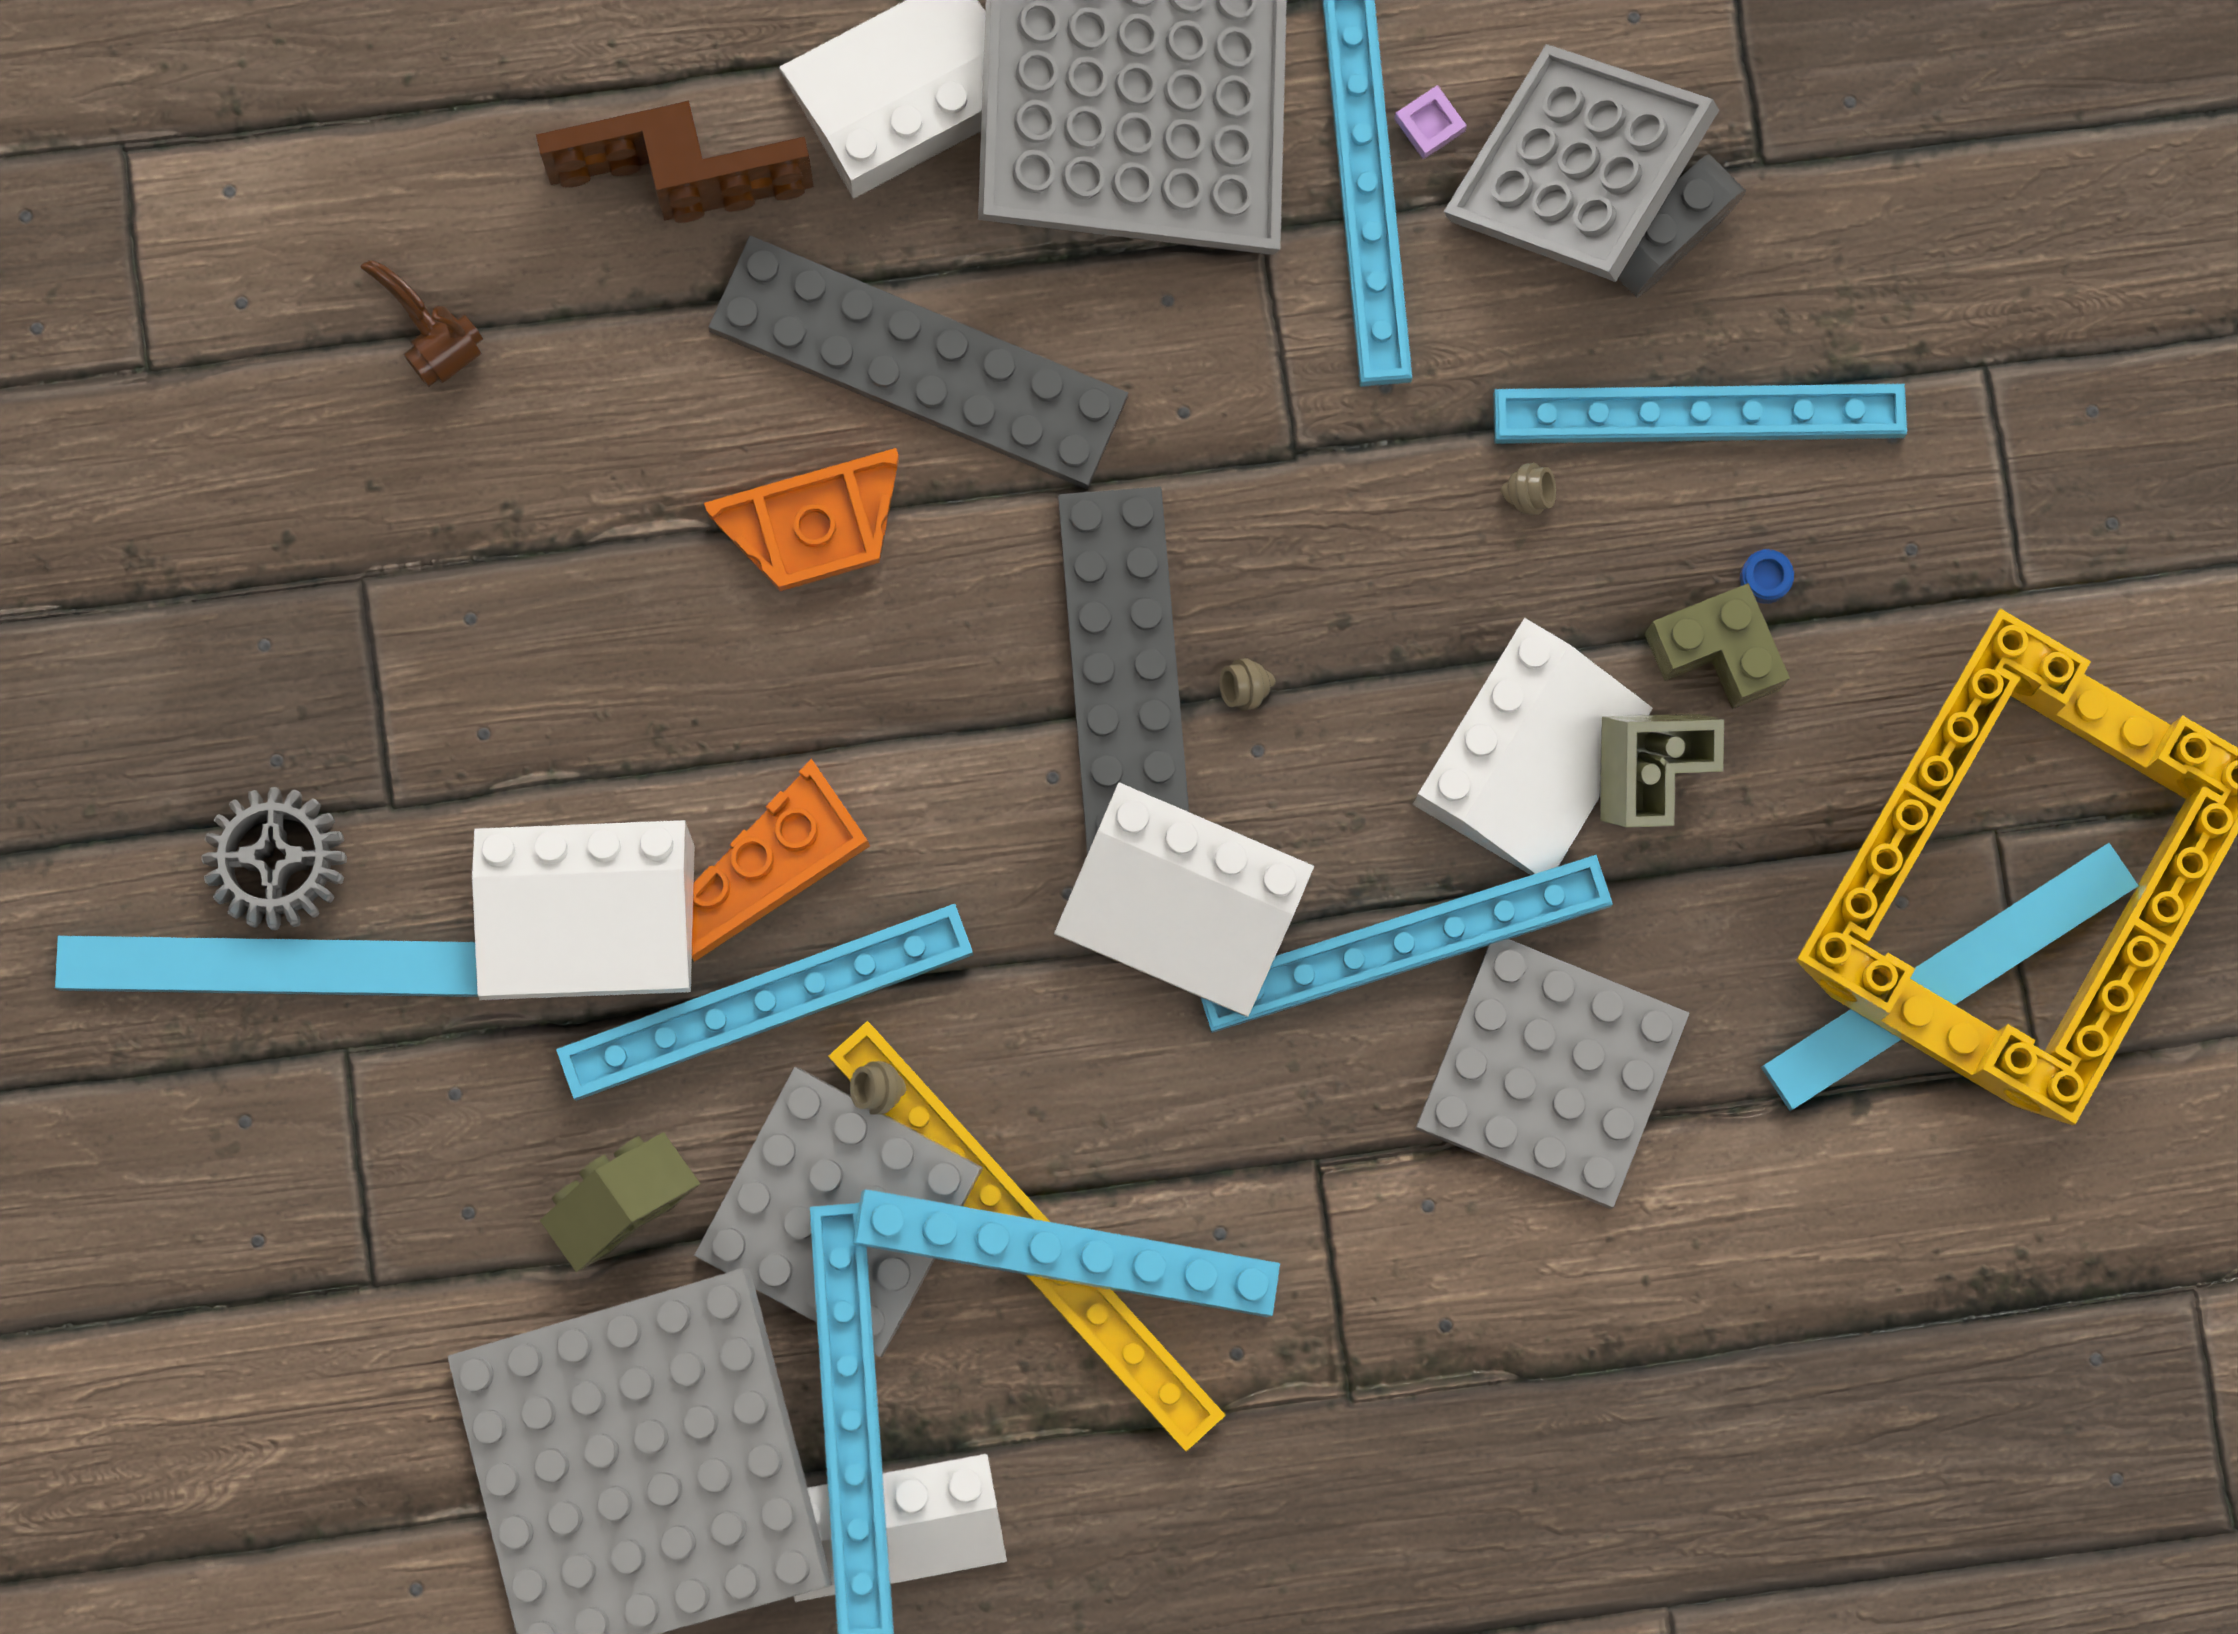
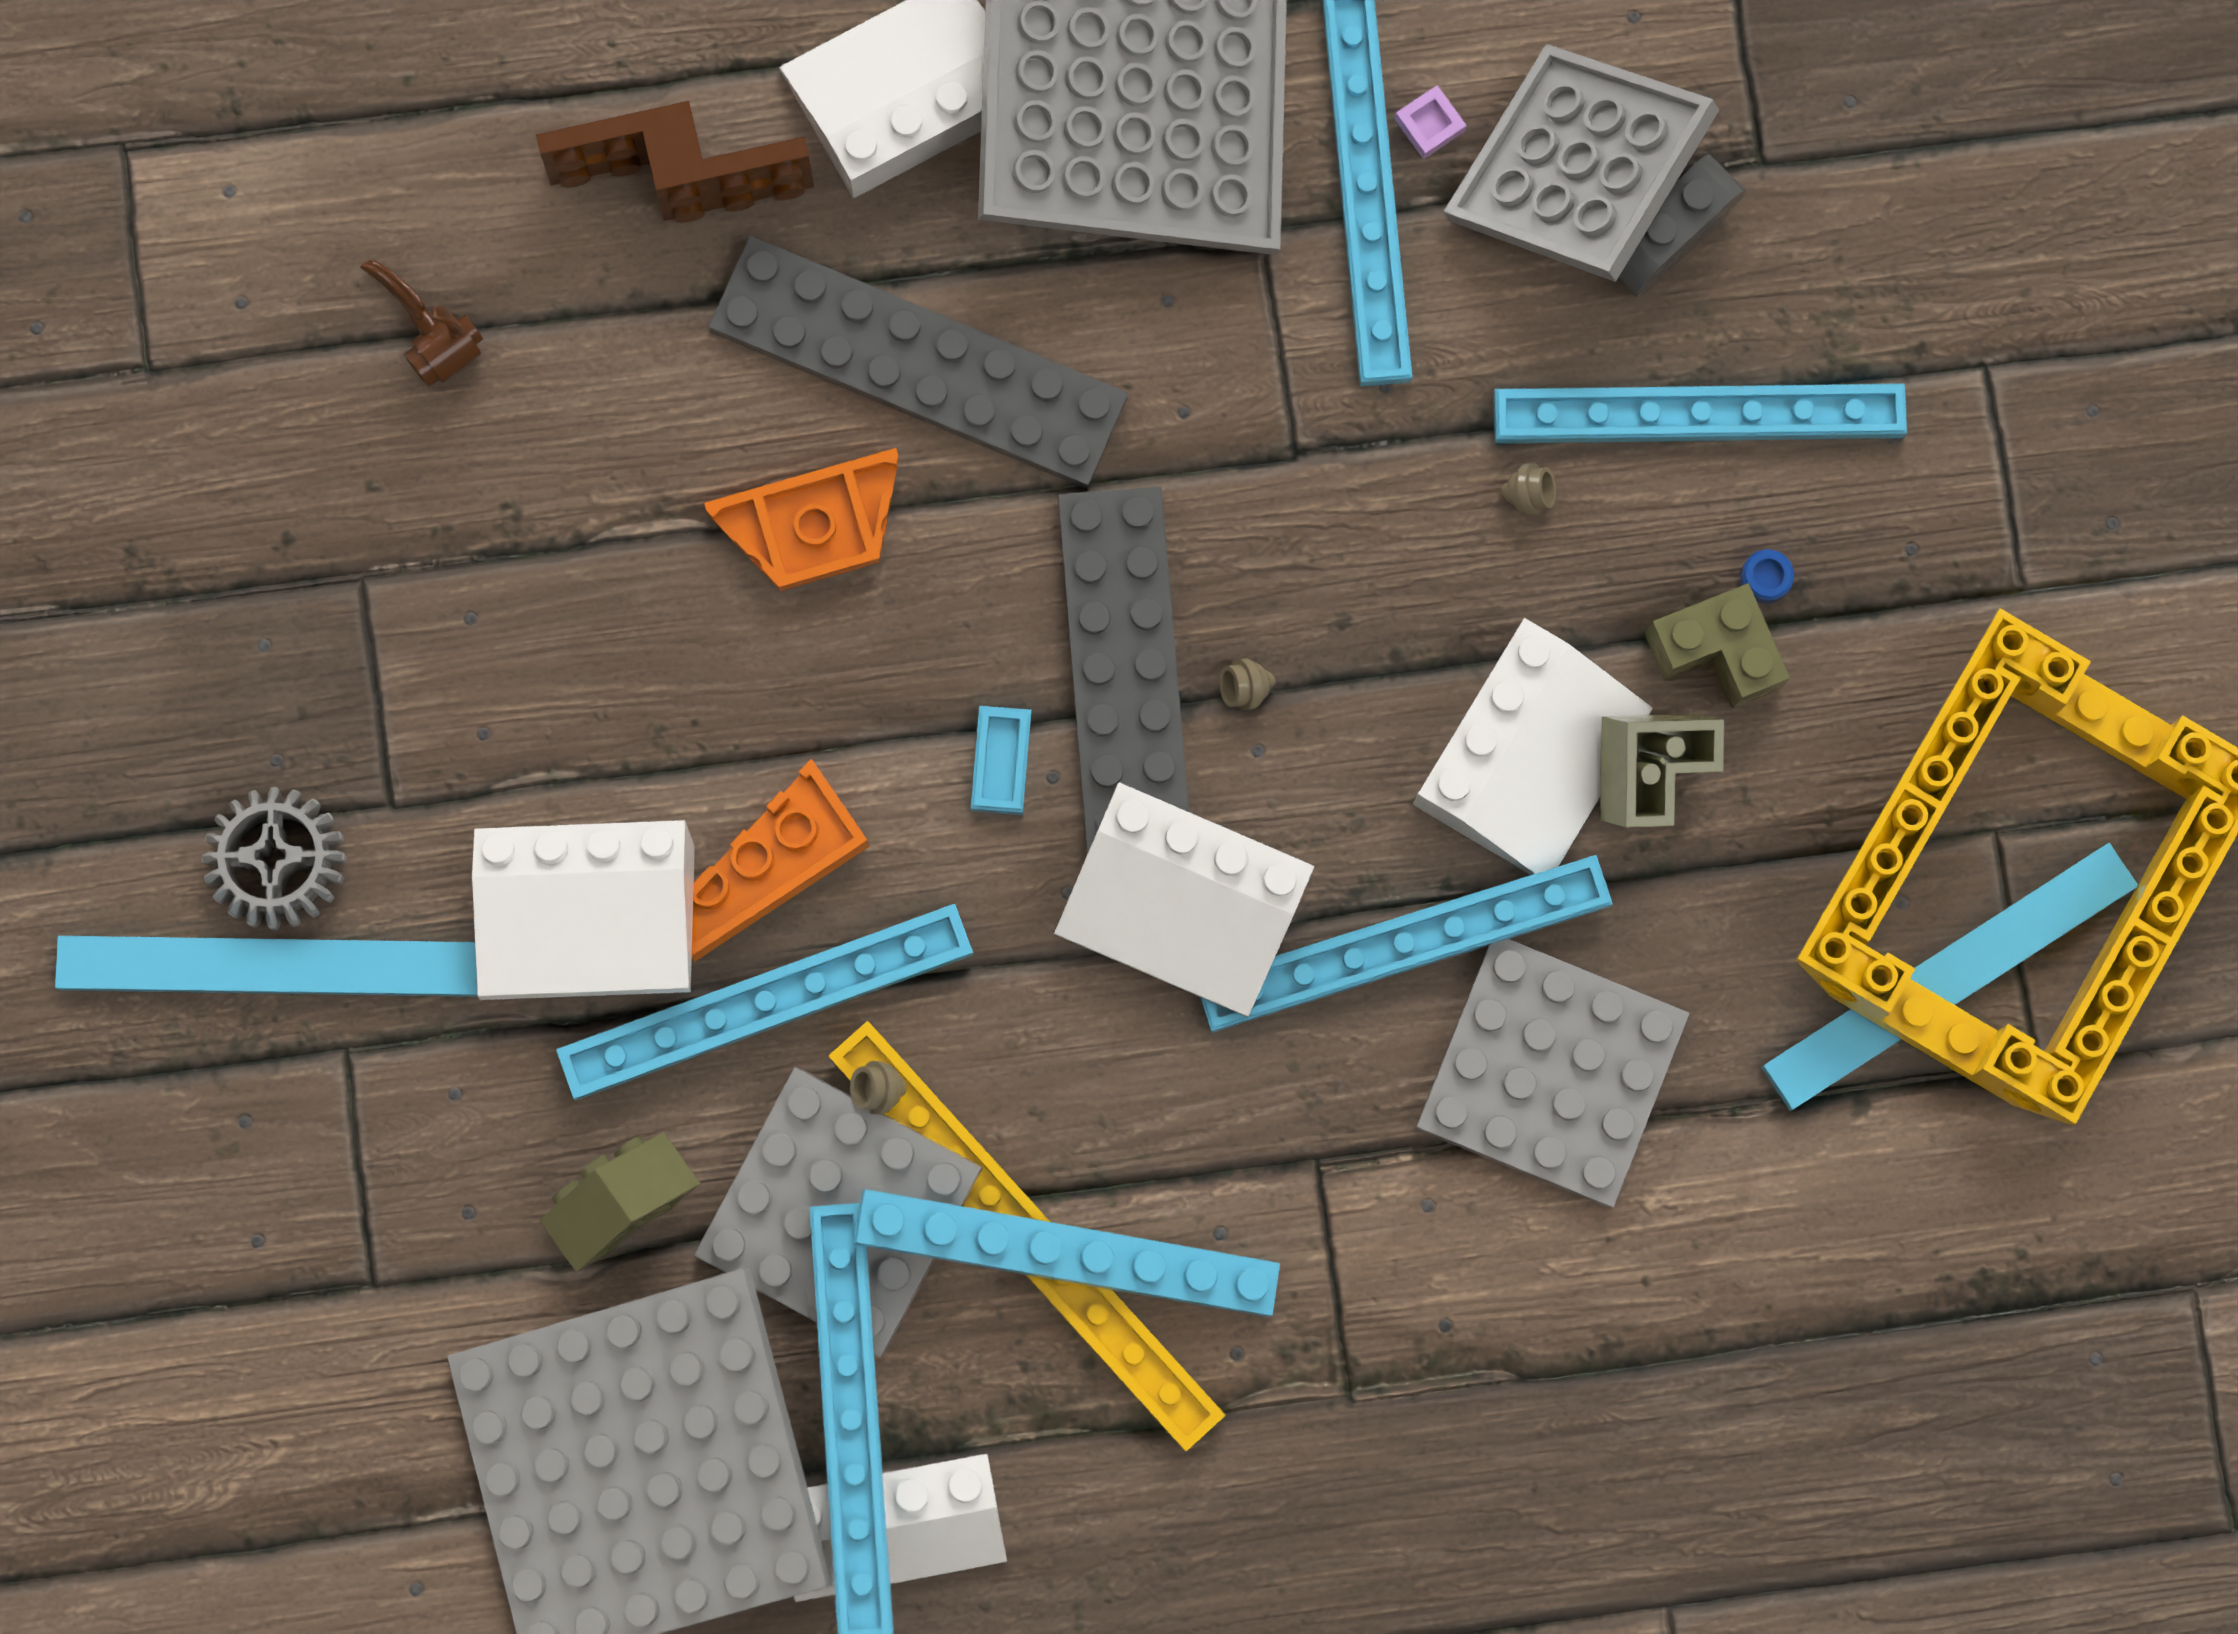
none -> medium azure tile [971,706,1031,815]

